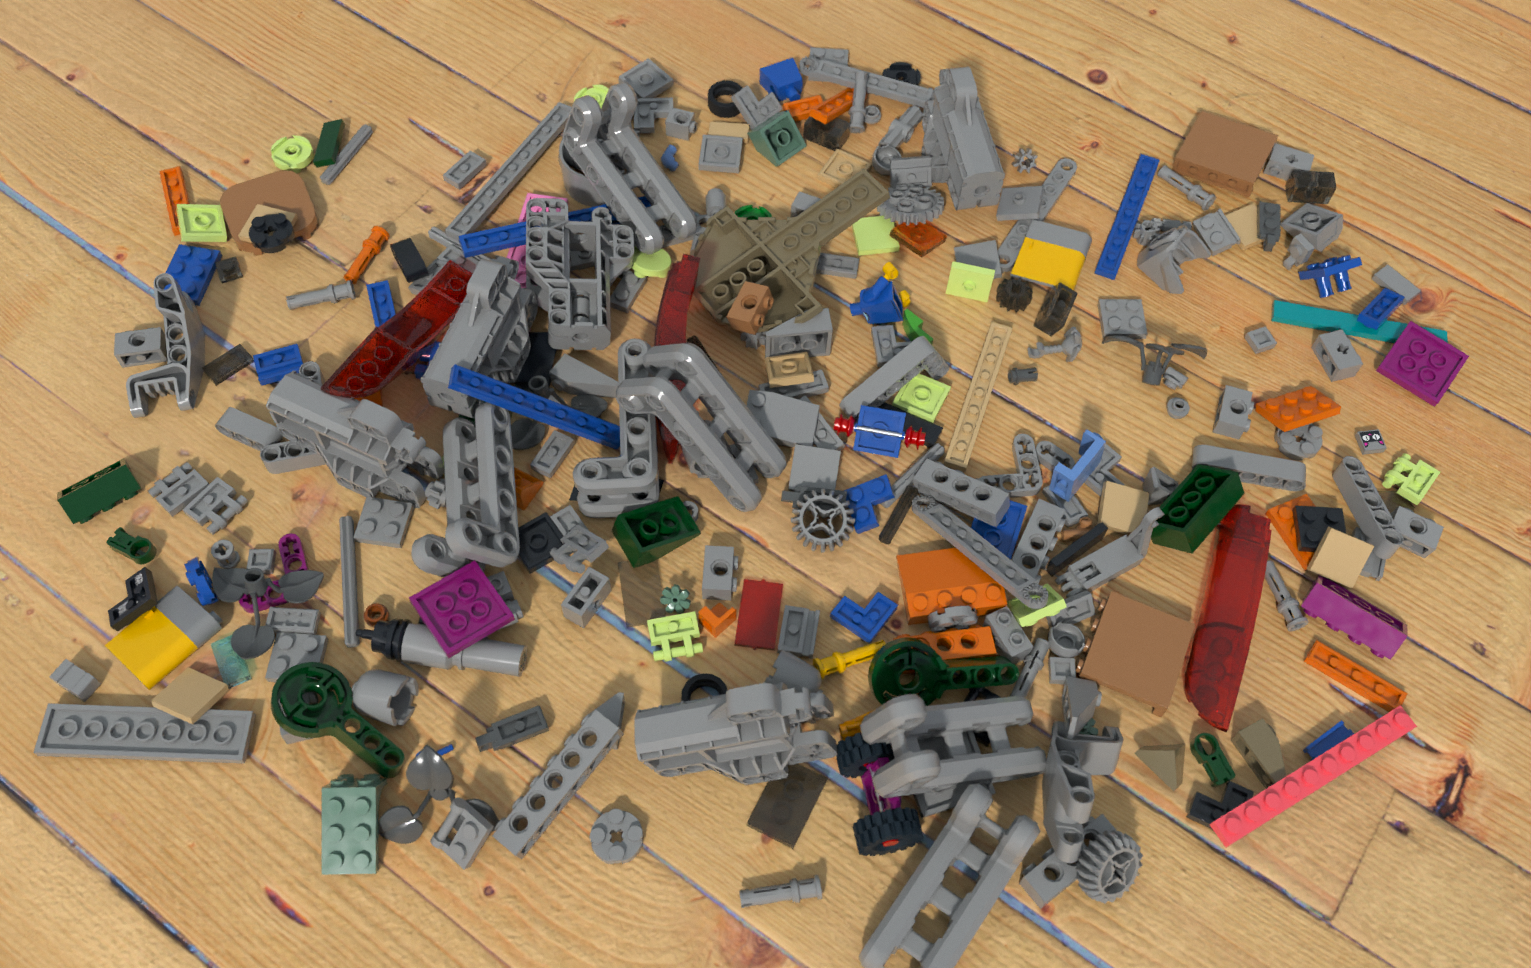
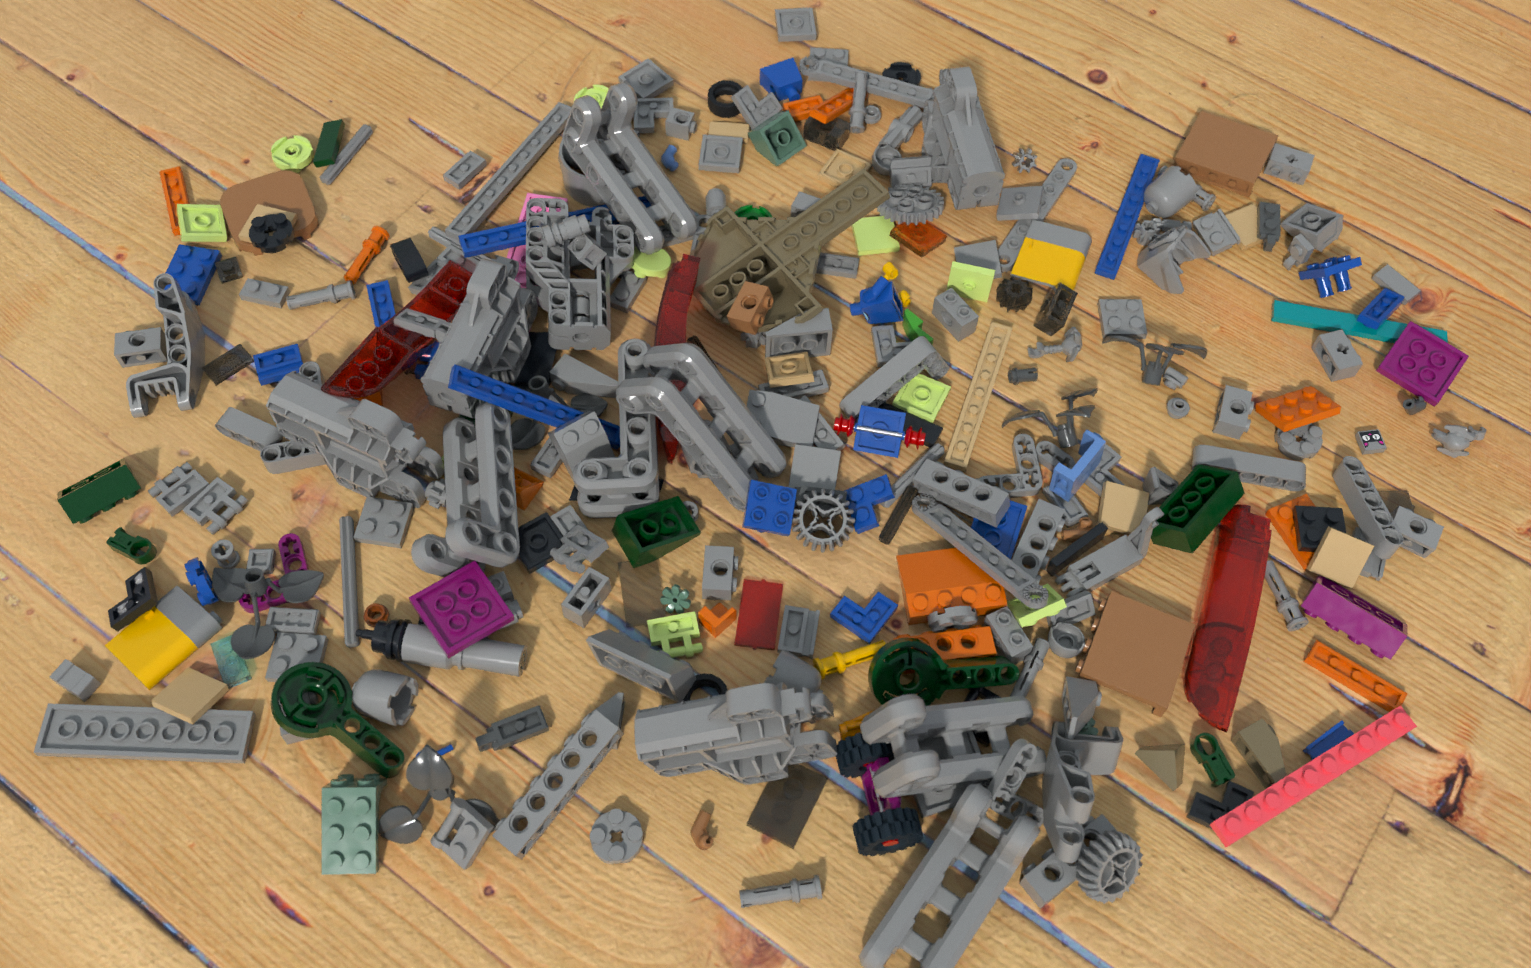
light grey plate [1048,657,1076,684] -> none
light grey plate [1244,326,1277,354] -> none
clear smoke brick [1285,170,1337,204] -> none
yellowish green plate [1382,453,1440,505] -> none
none -> light grey plate [239,278,290,309]
none -> light grey hinge [394,308,450,343]
none -> light grey axle [541,214,590,248]
none -> light grey slope [548,411,615,482]
none -> light grey brick [568,233,607,270]
none -> light grey slope [586,629,696,703]
none -> medium nougat arm [690,810,714,850]
none -> blue plate [742,480,797,537]
none -> light grey plate [775,8,816,42]
none -> light grey brick [932,288,979,342]
none -> light grey beam [987,739,1044,827]
none -> dark grey plant [1002,388,1098,448]
none -> light grey cylinder [1144,166,1198,218]
none -> dark grey arm [1403,396,1426,415]
none -> light grey piece [1431,424,1487,458]

